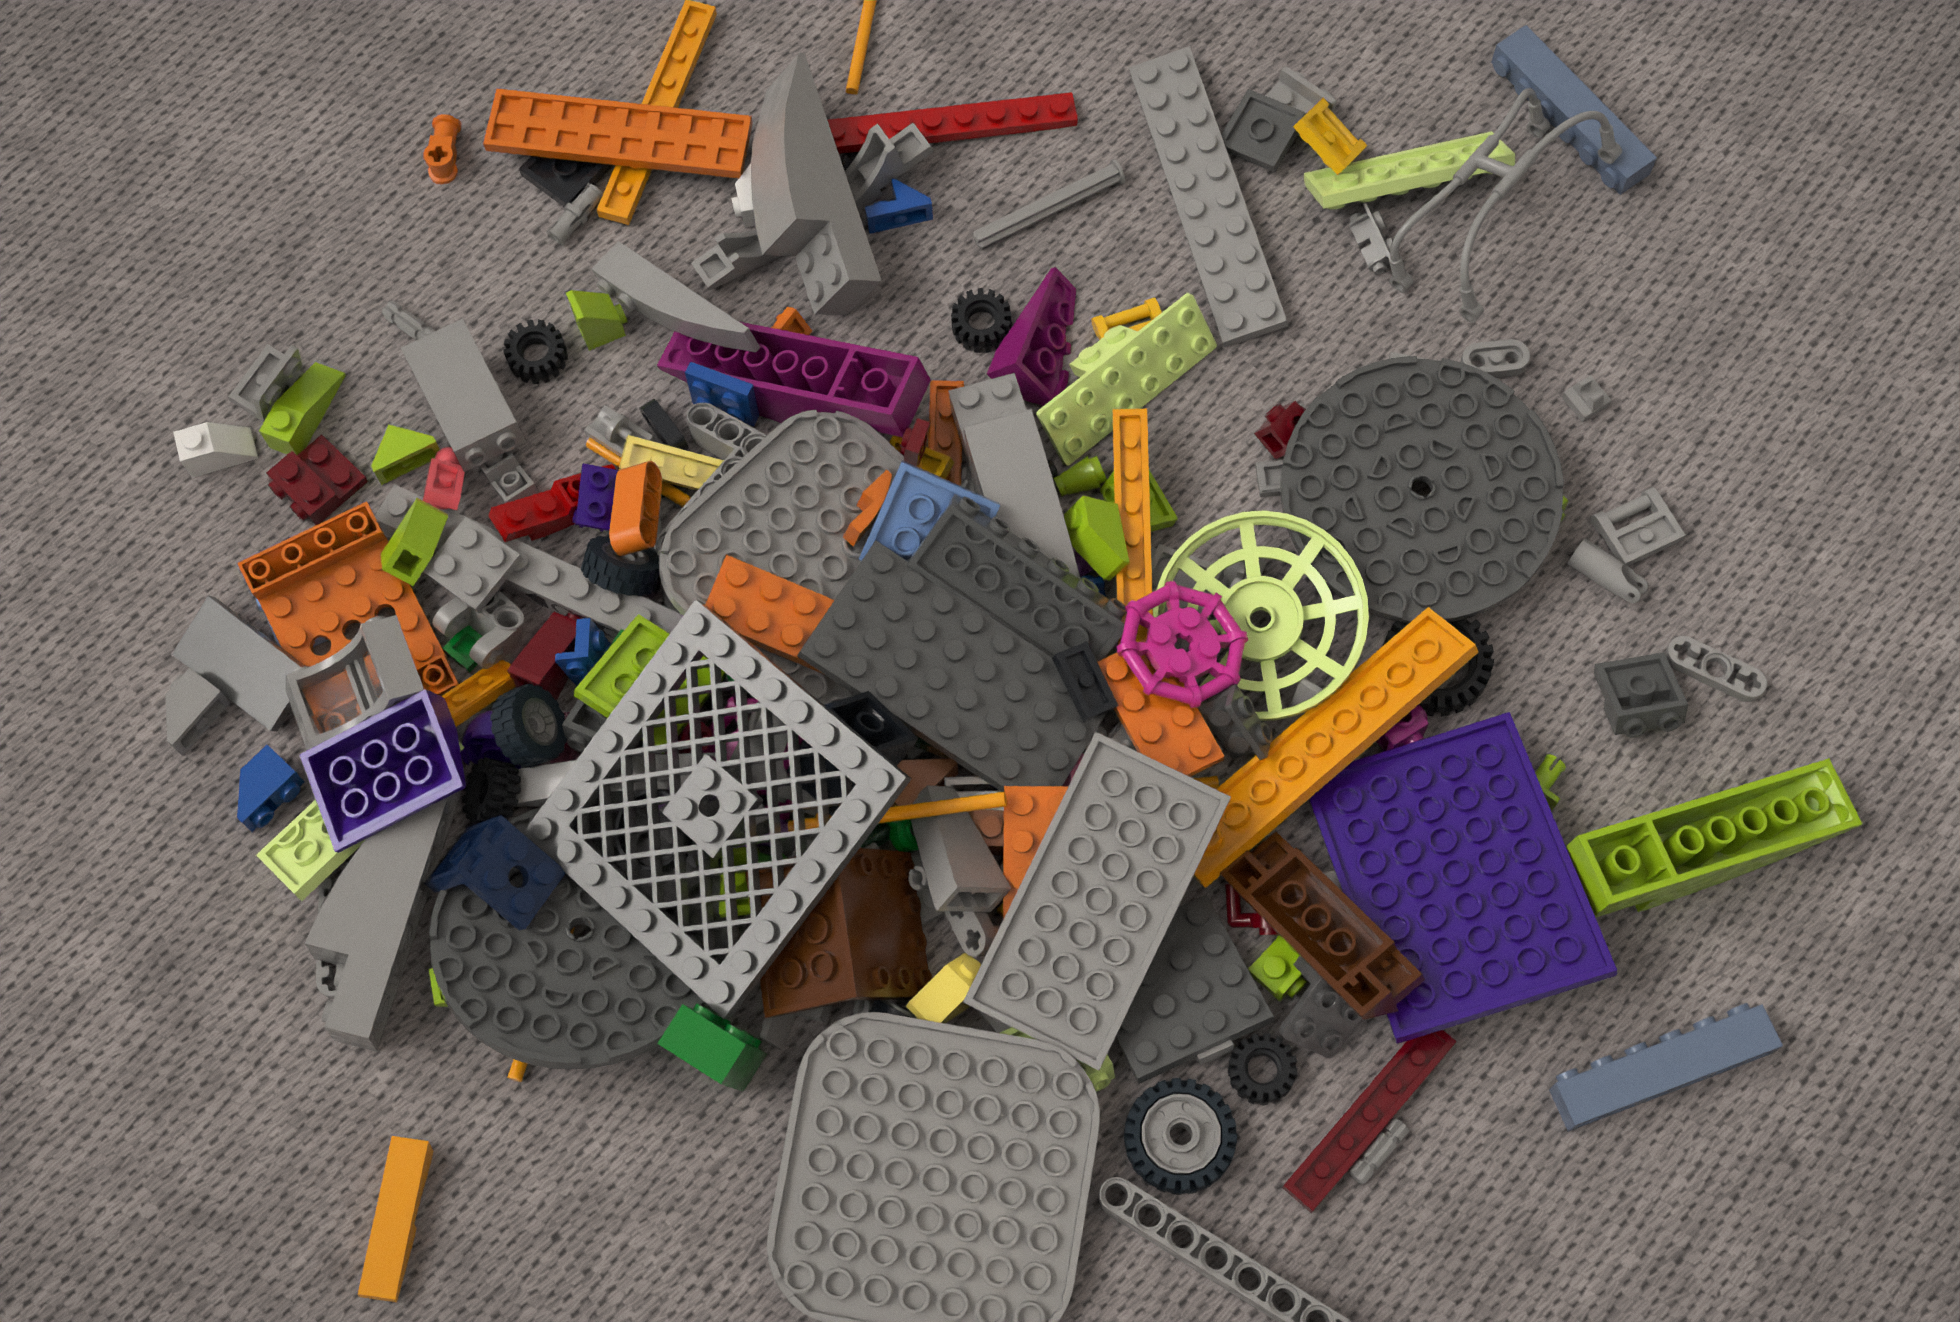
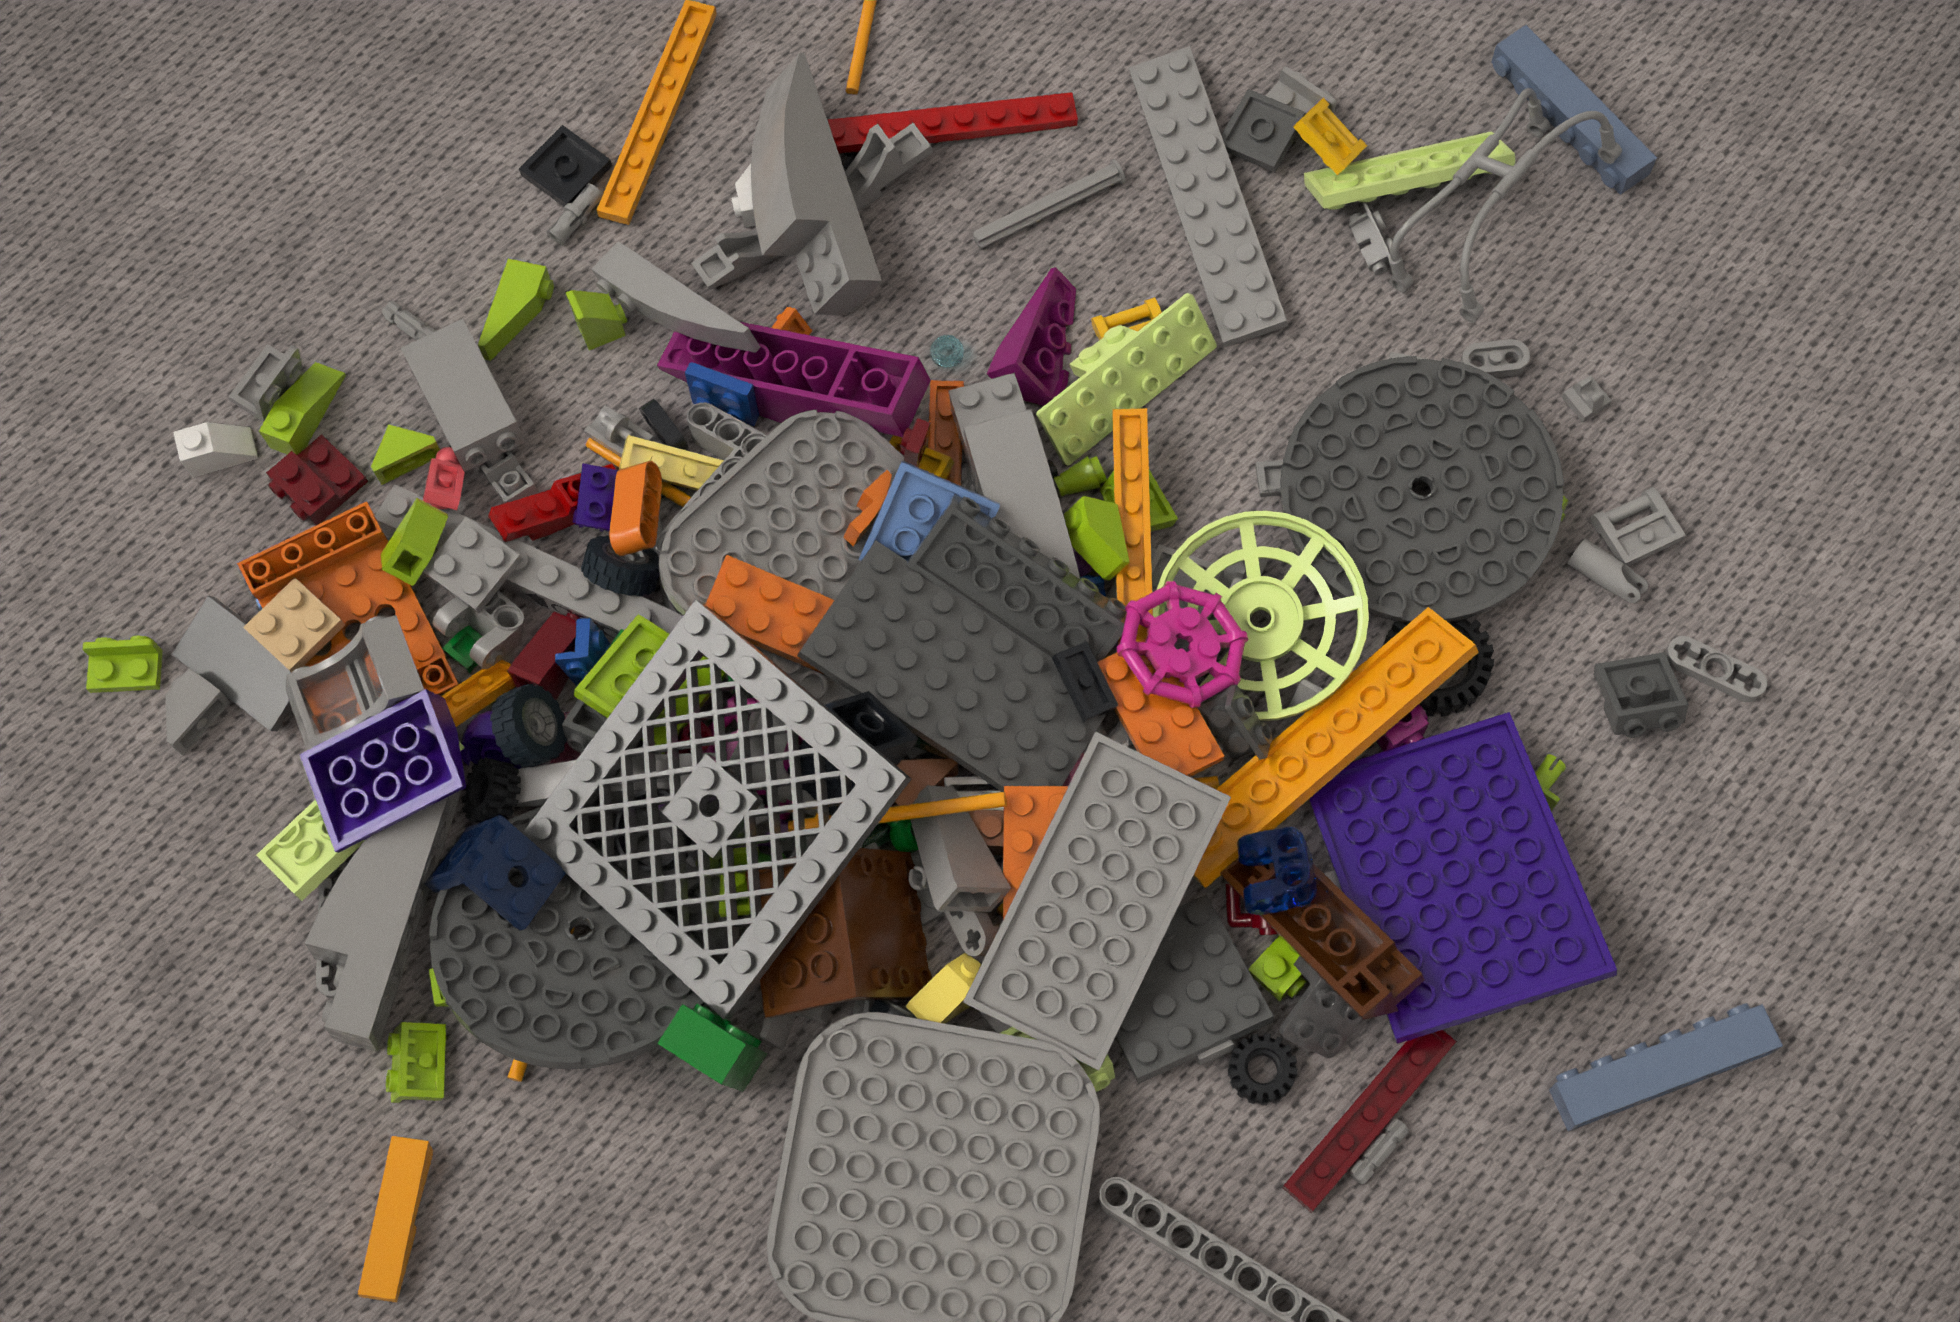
blue slope [237,745,305,832] -> none
orange connector [423,114,462,185] -> none
orange plate [483,88,753,179] -> none
black tyre [503,319,568,384] -> none
blue slope [865,178,933,234] -> none
black tyre [951,288,1012,353] -> none
wheel [1124,1078,1237,1195] -> none
dark red brick [1254,400,1306,459] -> none
lime slope [1566,758,1862,918] -> none
none -> lime bracket [82,635,163,693]
none -> tan plate [243,578,345,673]
none -> lime bracket [385,1022,446,1103]
none -> lime slope [478,259,554,361]
none -> clear light blue plate [930,335,964,368]
none -> clear blue piece [1237,827,1317,915]

